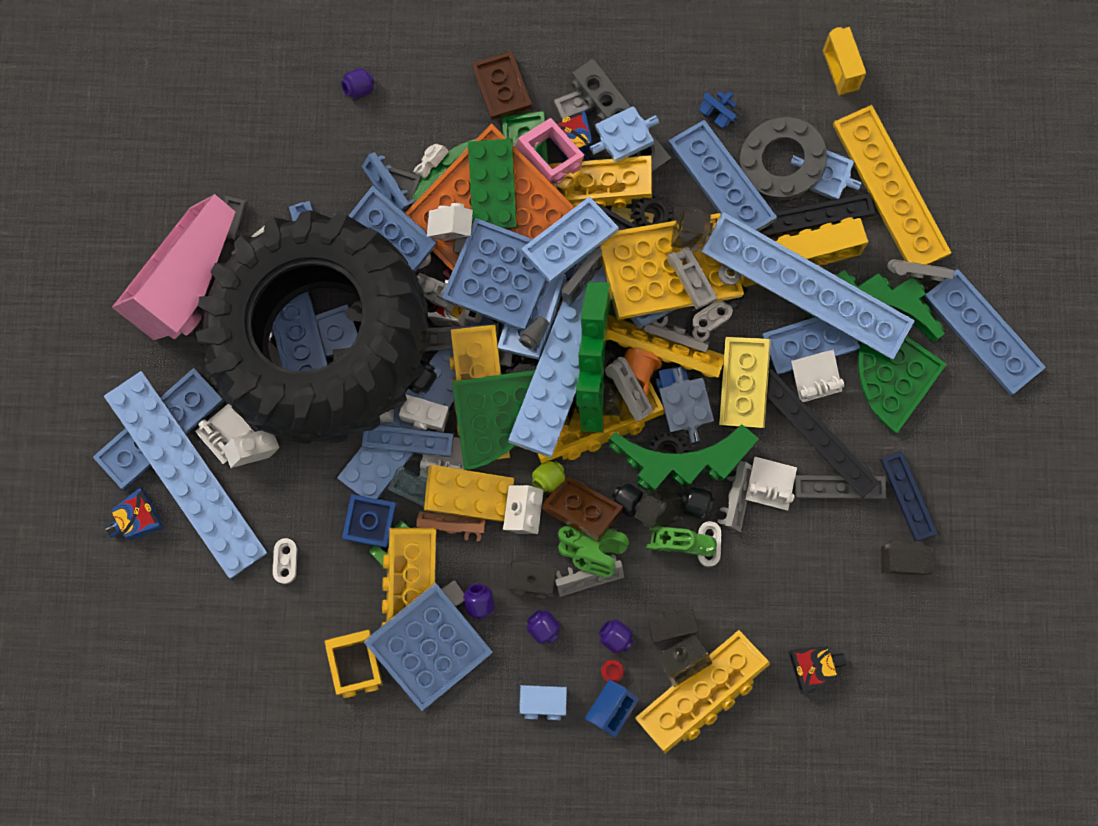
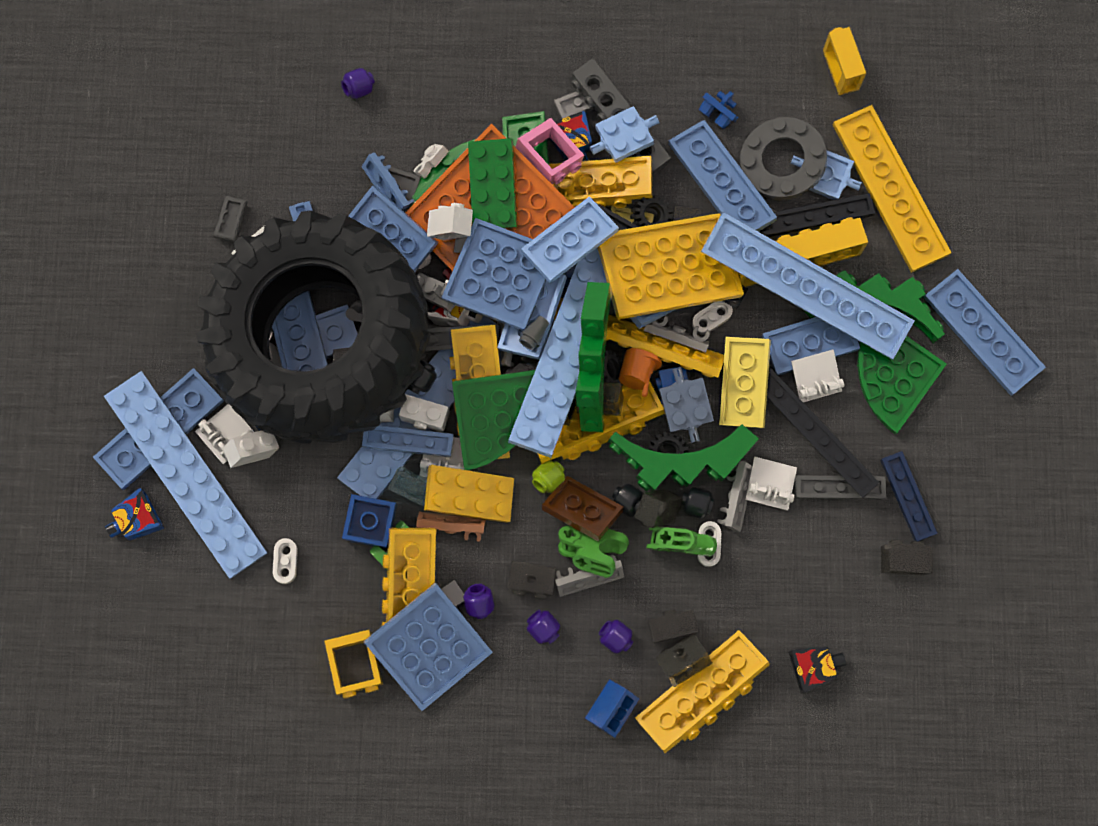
bright pink slope [112,194,236,340] -> none
reddish brown plate [471,51,532,121] -> none
white brick [503,485,544,534] -> none
light blue brick [520,685,567,720] -> none
dark grey hinge [561,248,602,306] -> none
red plate [601,660,624,683] -> none
light grey plate [605,357,653,421] -> none
light grey plate [667,247,717,310] -> none
clear smoke brick [671,209,713,251] -> none
light grey plate [718,265,741,285] -> none
light grey plate [888,259,954,281] -> none

